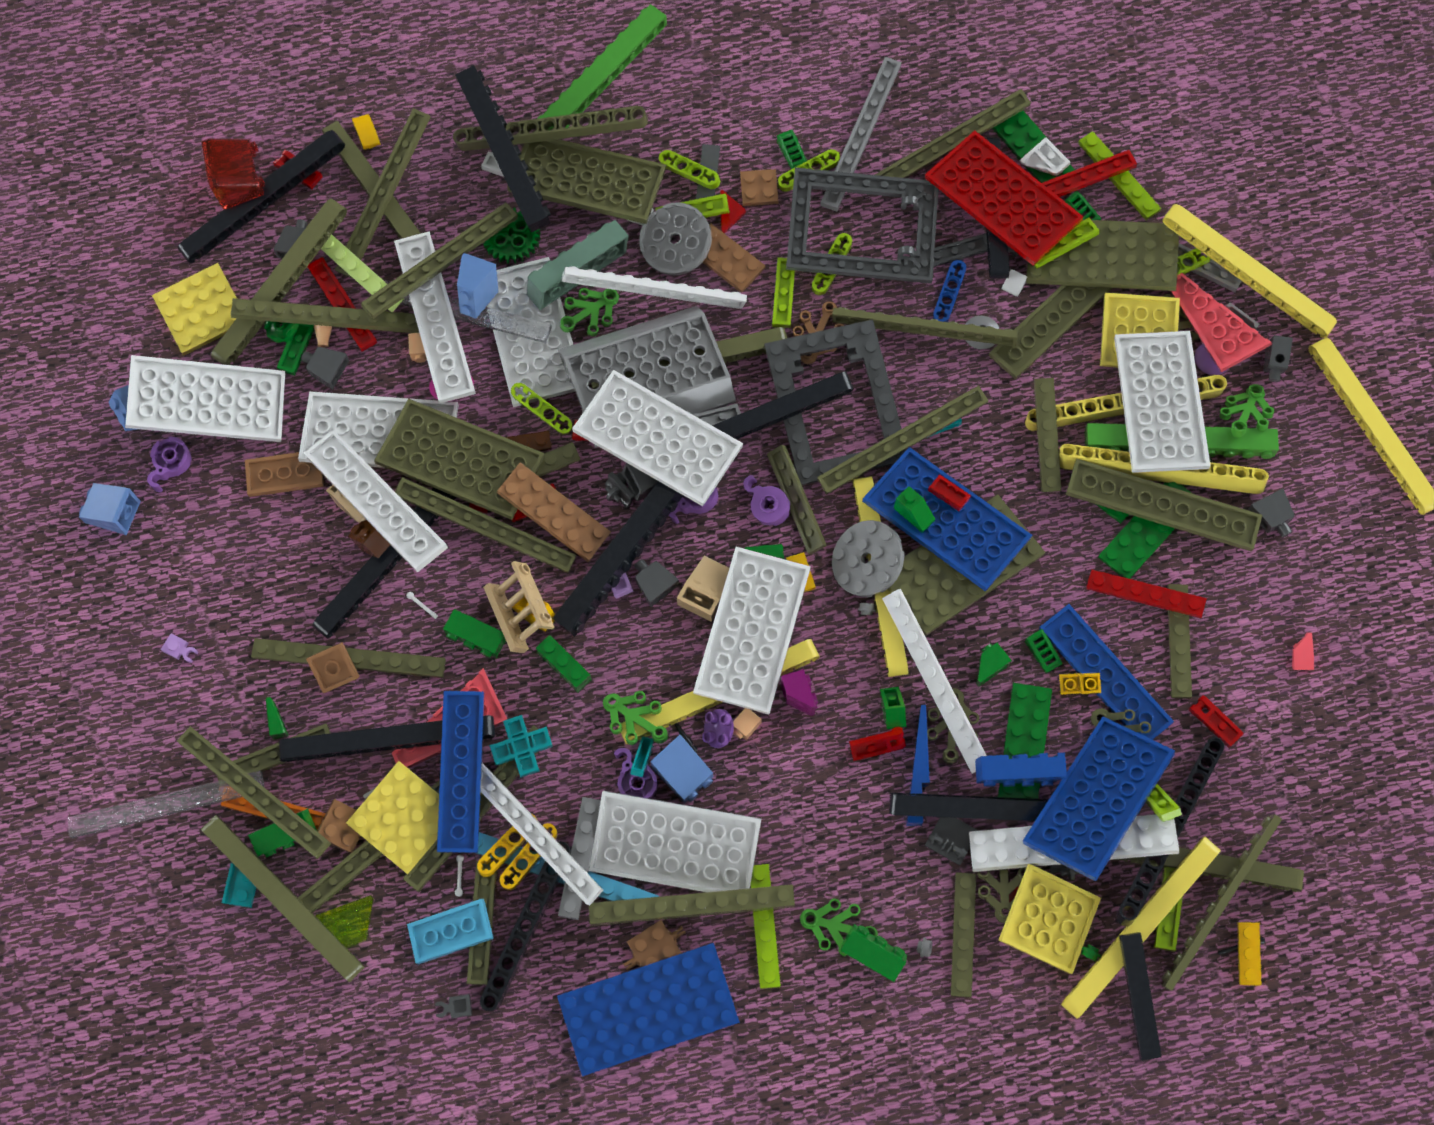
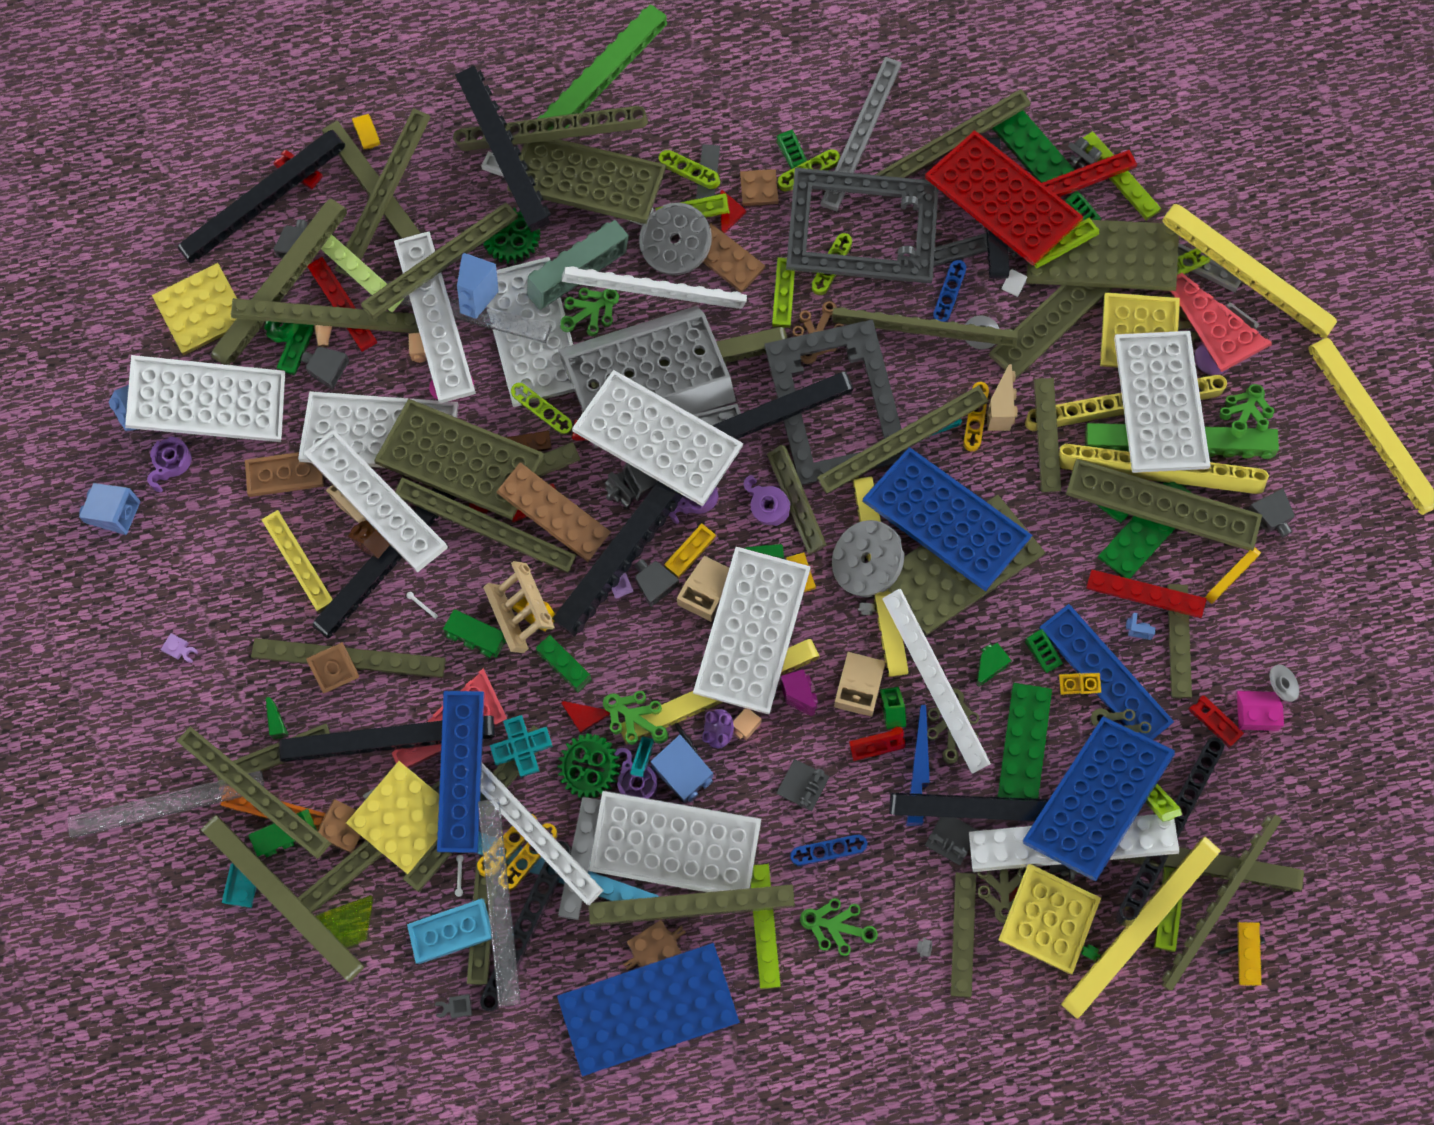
clear red windscreen [201,138,265,210] -> none
green brick [840,924,907,982] -> none
green slope [893,486,935,533] -> none
red plate [928,474,971,512] -> none
blue wedge [975,752,1067,787] -> none
white wing [1020,137,1070,176] -> none
black tile [1119,932,1162,1061] -> none
dark grey torso [1263,335,1293,382] -> none
coral slope [1292,632,1314,670] -> none
none -> light yellow plate [262,510,333,613]
none -> clear plate [478,799,521,1007]
none -> green gear [557,734,620,798]
none -> red tile [561,701,610,734]
none -> yellow plate [664,523,716,579]
none -> dark grey hinge [776,759,830,812]
none -> blue beam [790,835,867,866]
none -> tan slope [834,652,886,717]
none -> yellow beam [963,382,989,451]
none -> tan slope [987,364,1018,431]
none -> dark grey hips [1068,137,1102,169]
none -> medium blue bracket [1126,613,1156,640]
none -> yellow beam [1204,547,1261,605]
none -> dark pink slope [1237,691,1284,731]
none -> light grey dish [1270,665,1299,702]

